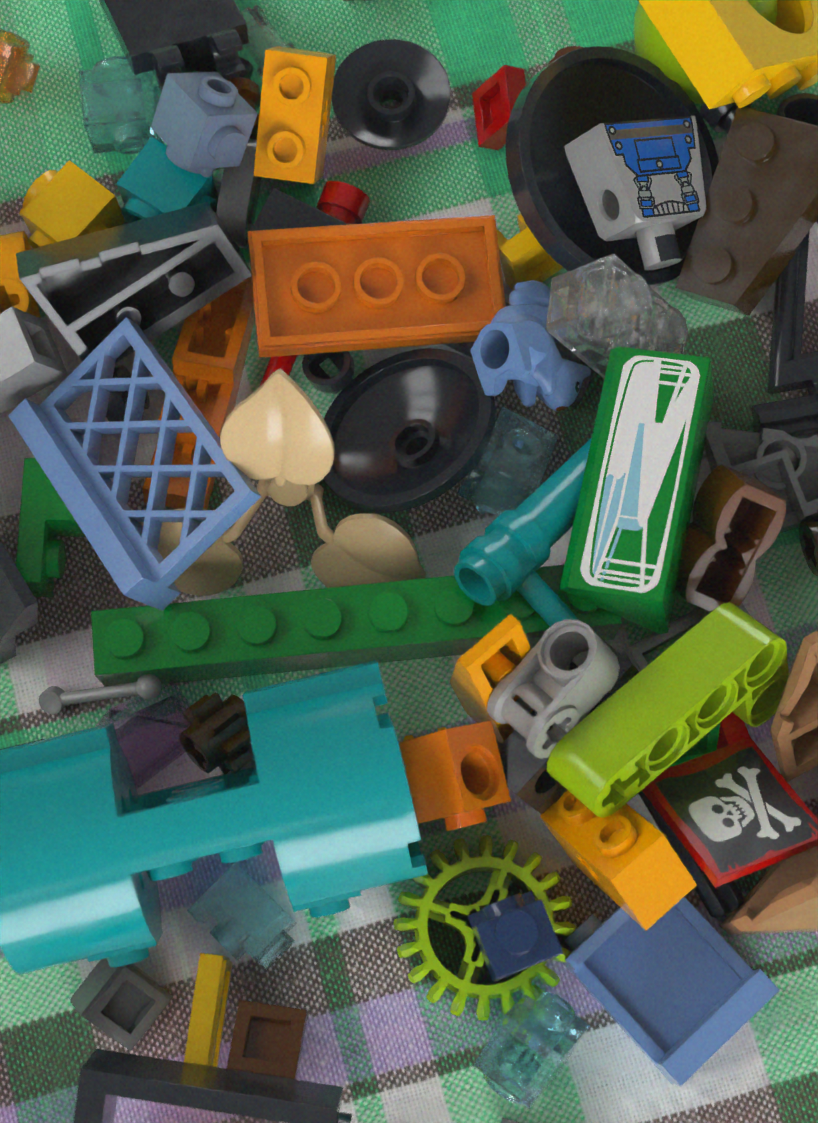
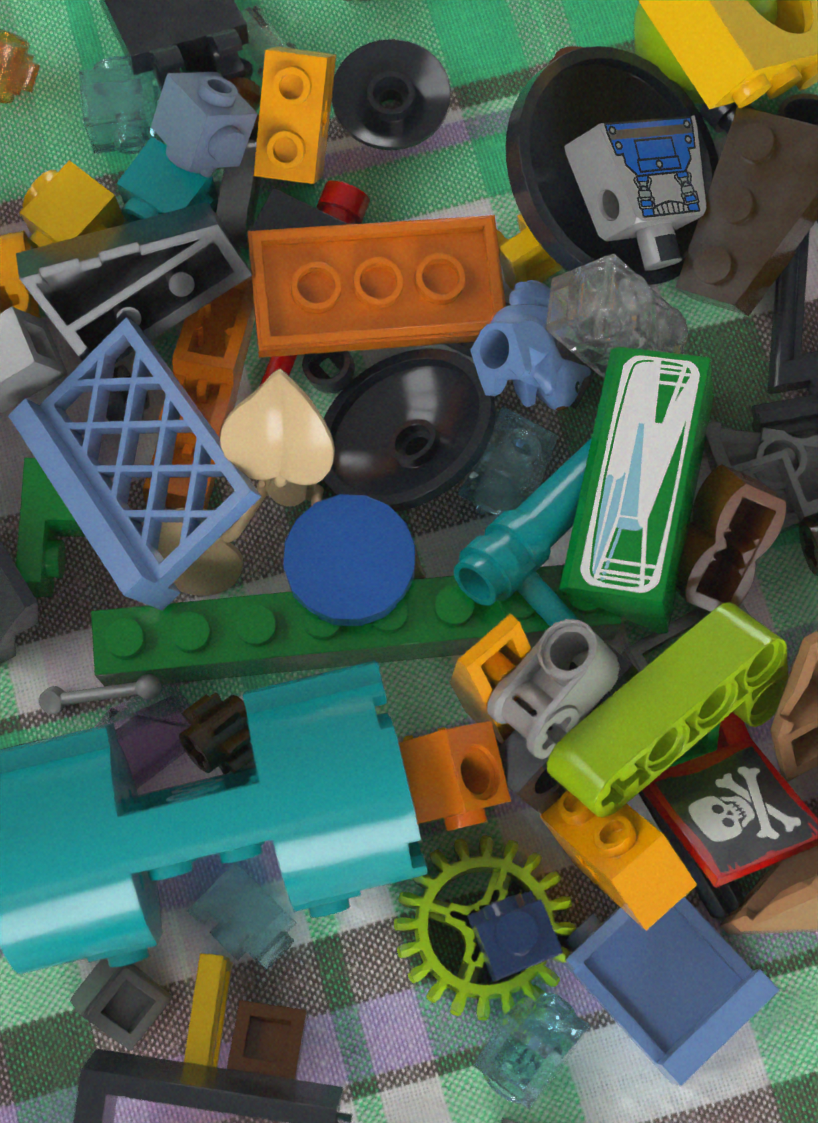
red tile [472,65,526,150] -> none
none -> blue tile [283,494,415,626]

